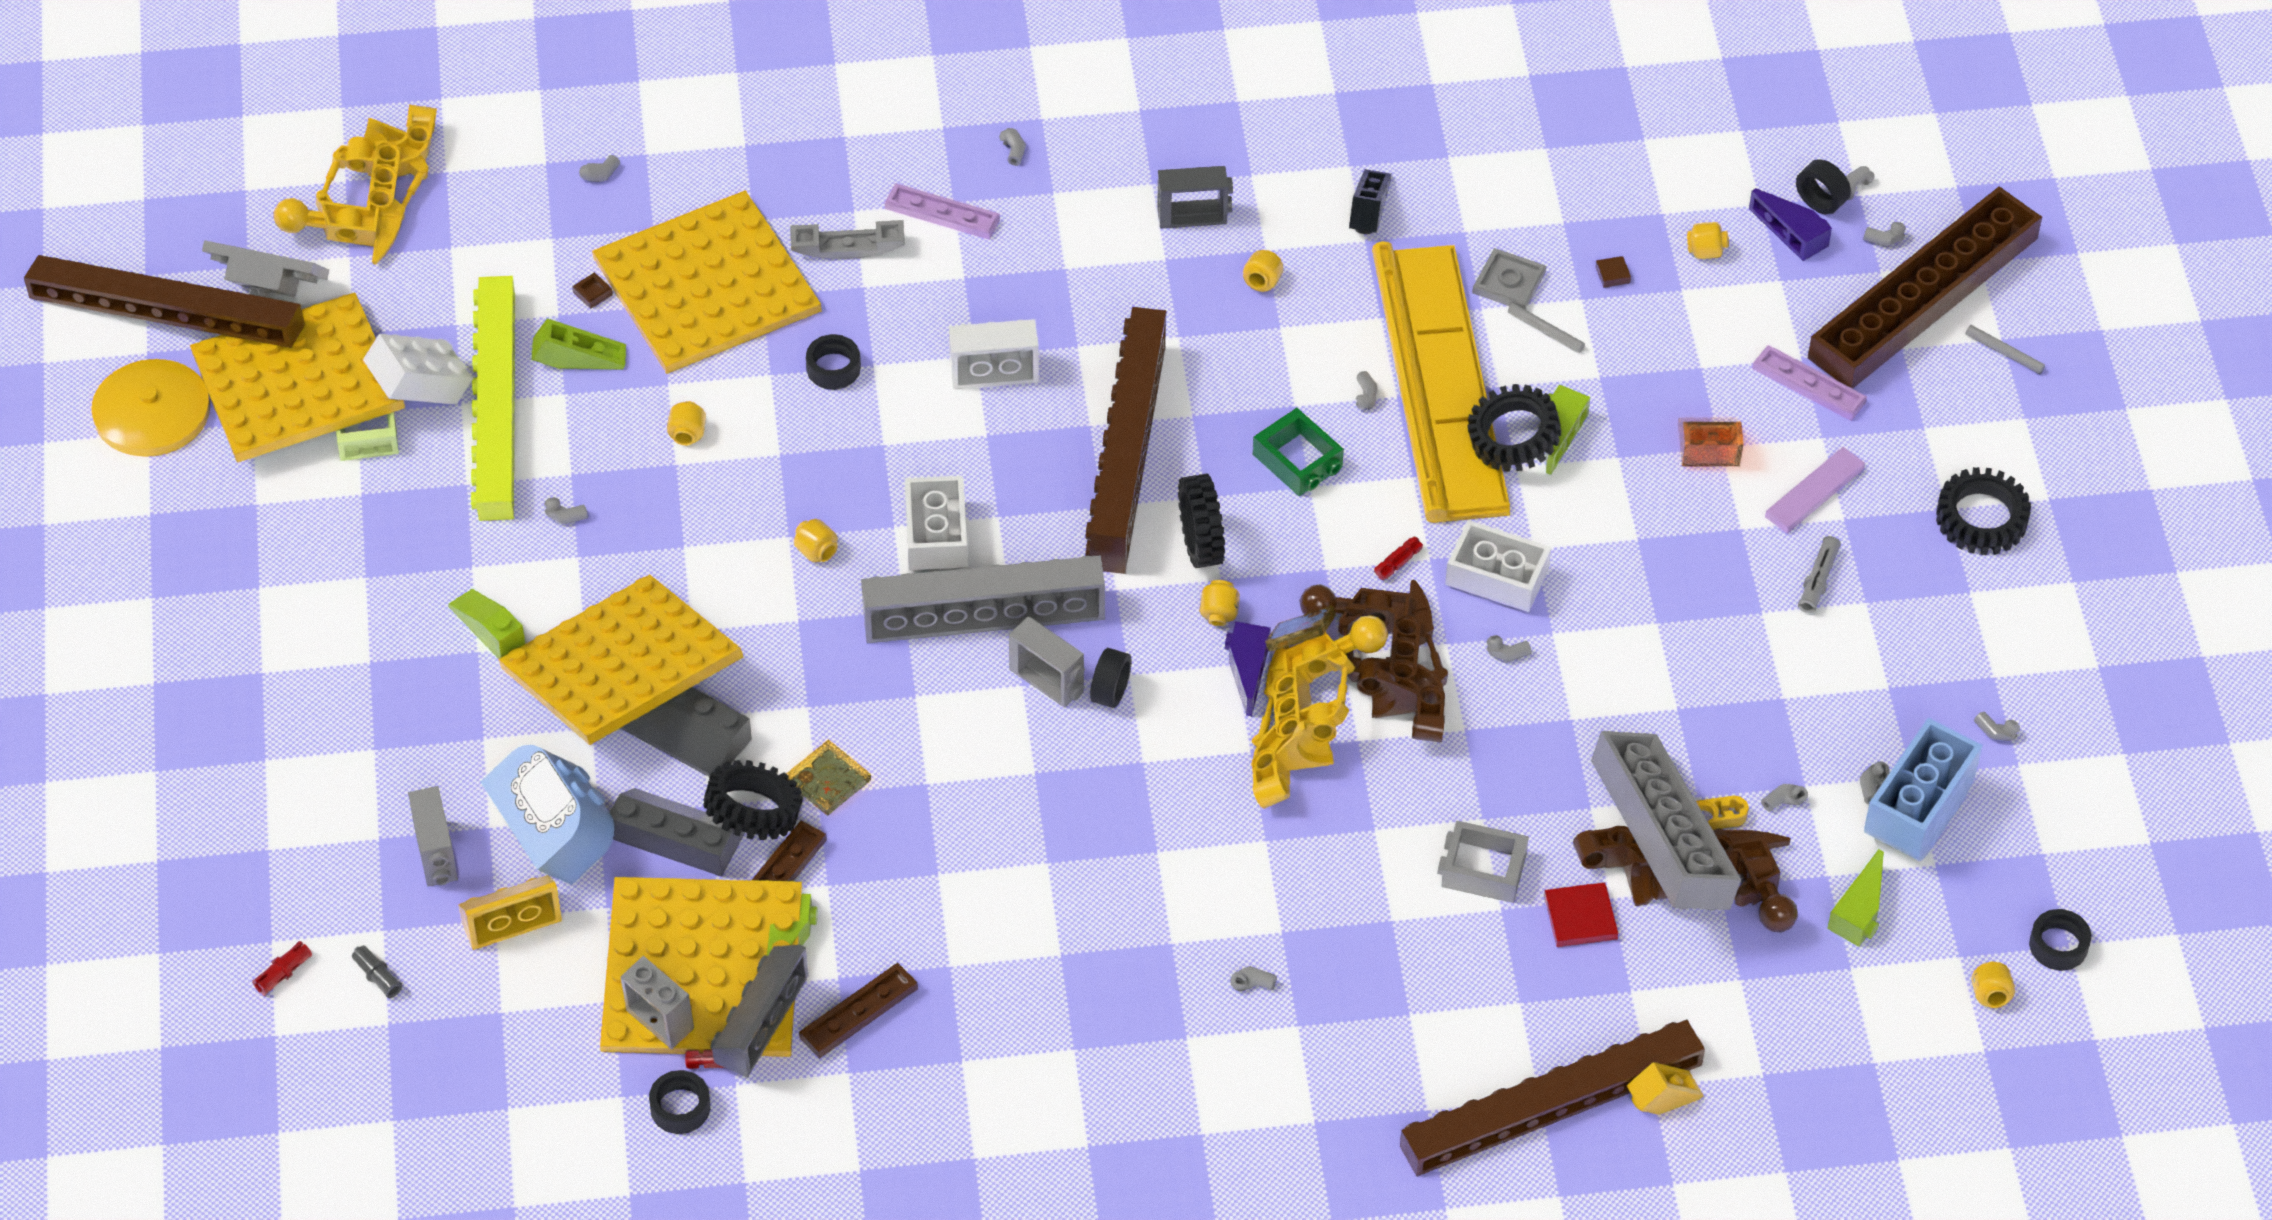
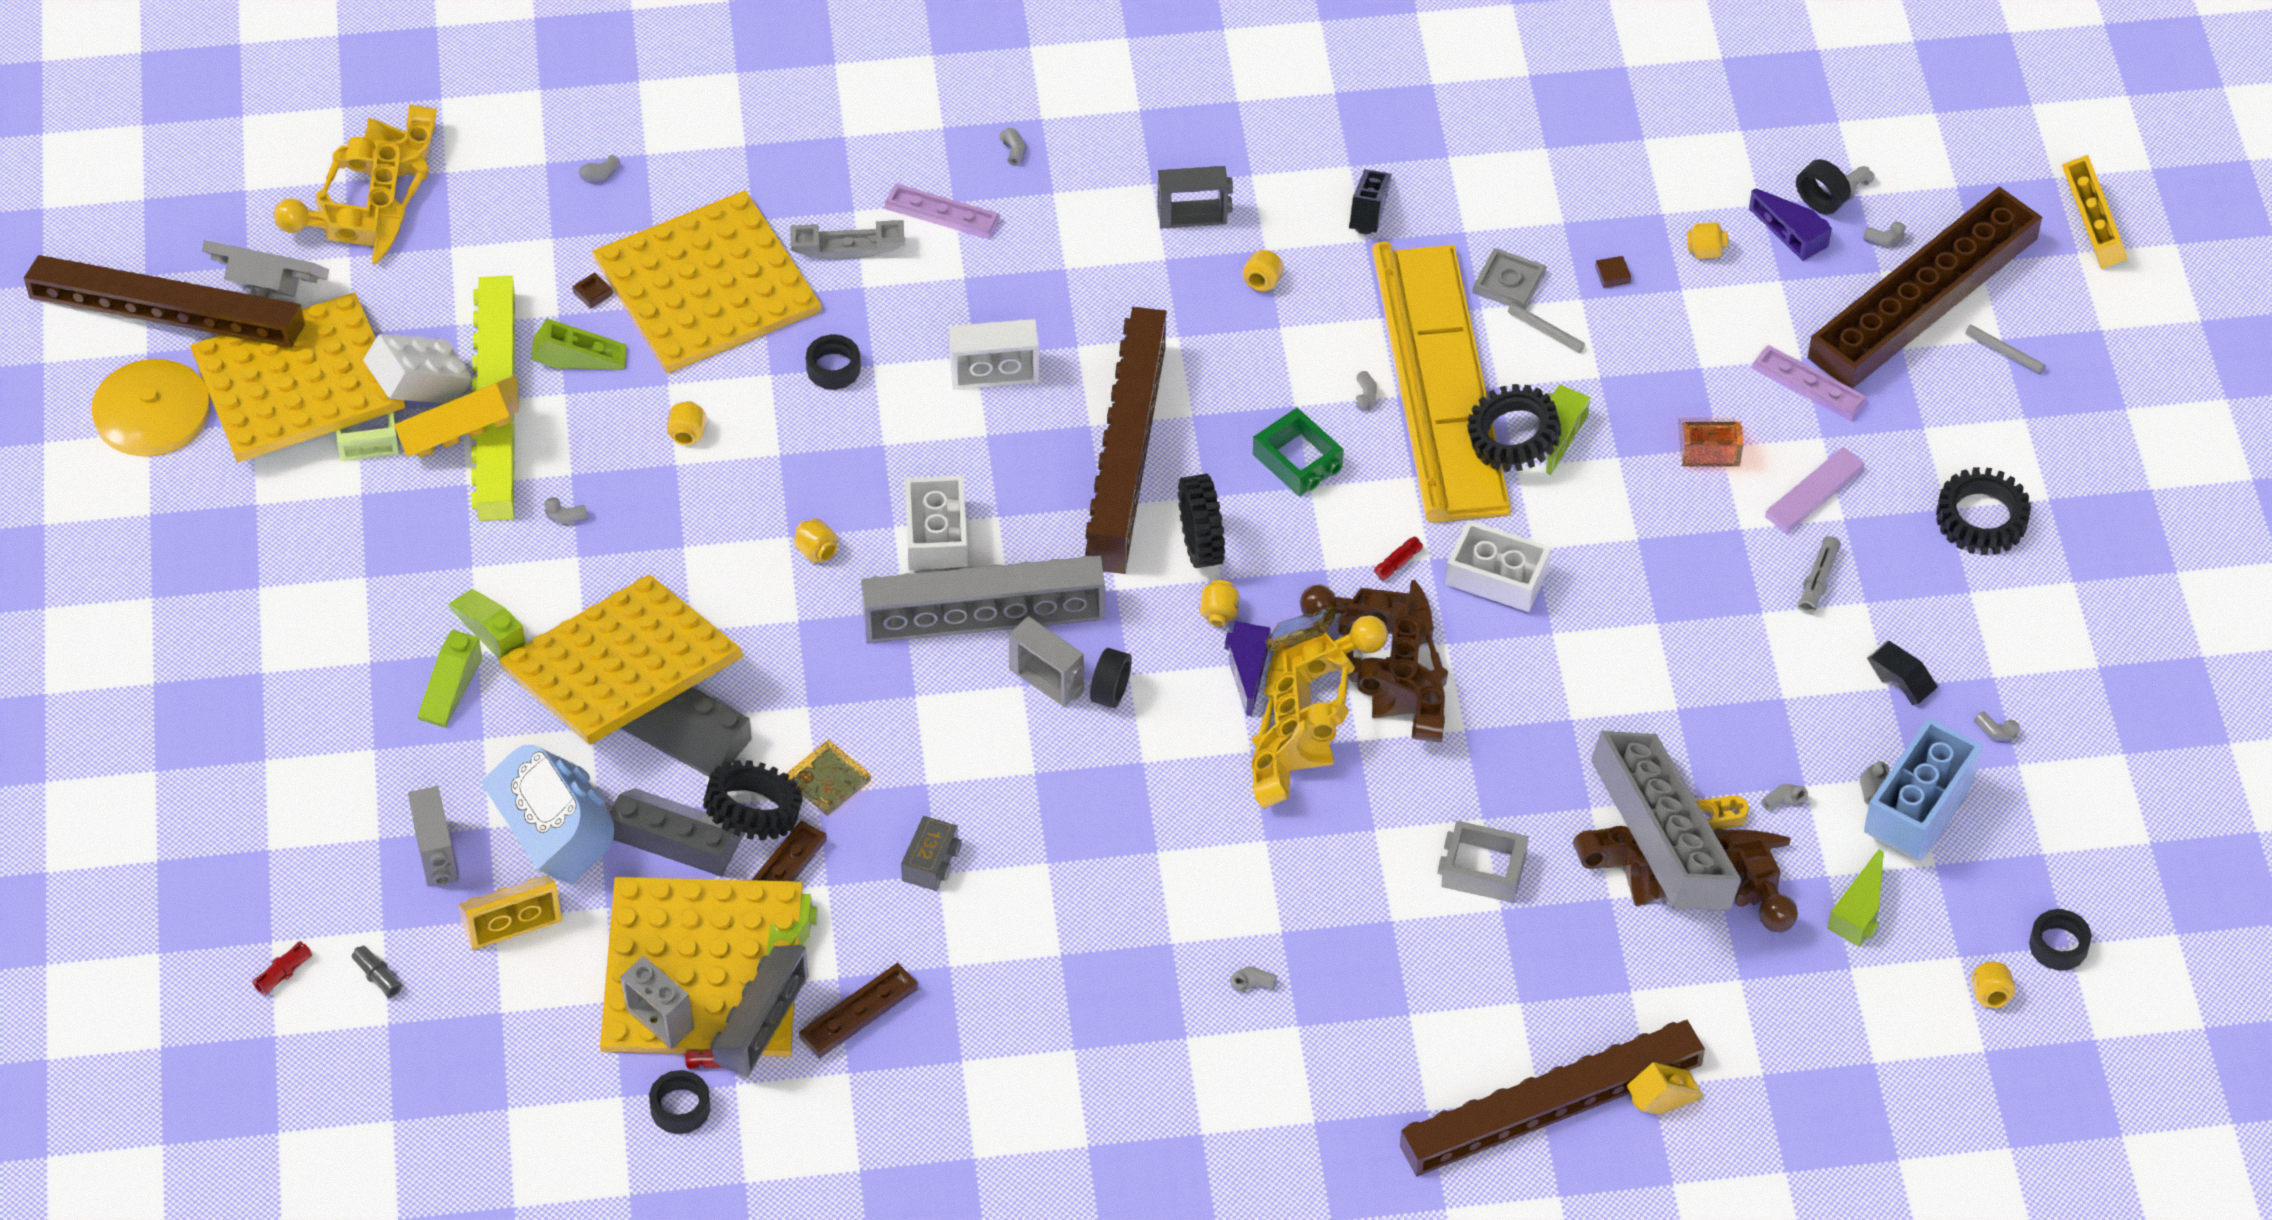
light grey arm [1486,635,1532,662] -> none
red tile [1544,882,1619,947] -> none
none -> yellow slope [394,375,519,458]
none -> lime slope [417,629,483,728]
none -> dark grey brick [901,815,962,891]
none -> black slope [1867,641,1938,705]
none -> yellow brick [2062,155,2128,269]

